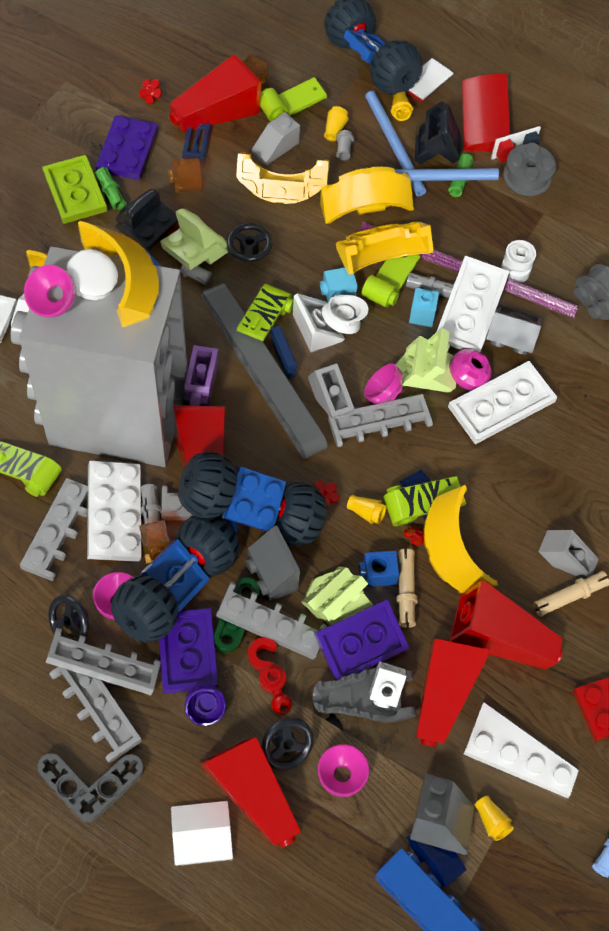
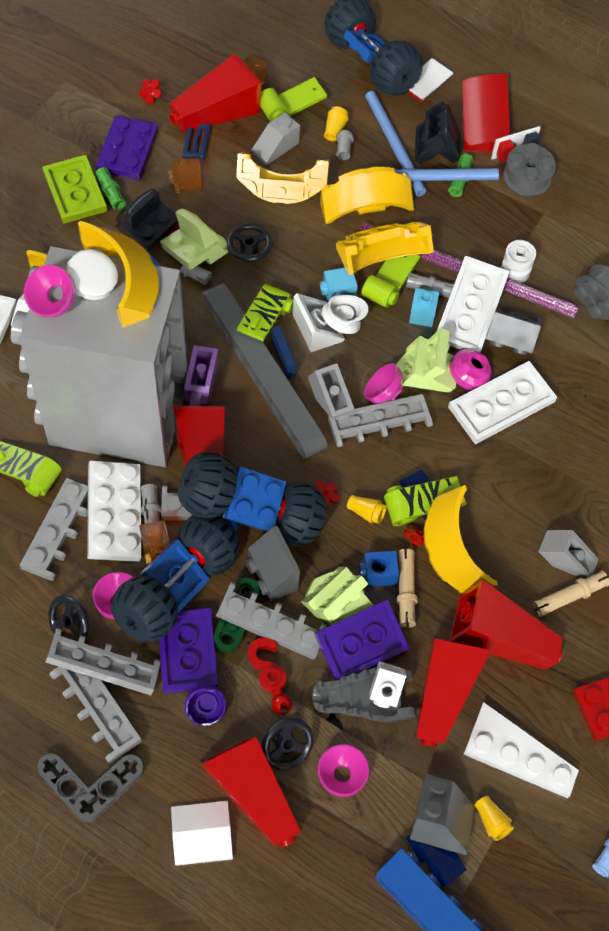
yellow cone [391,92,413,121] -> none

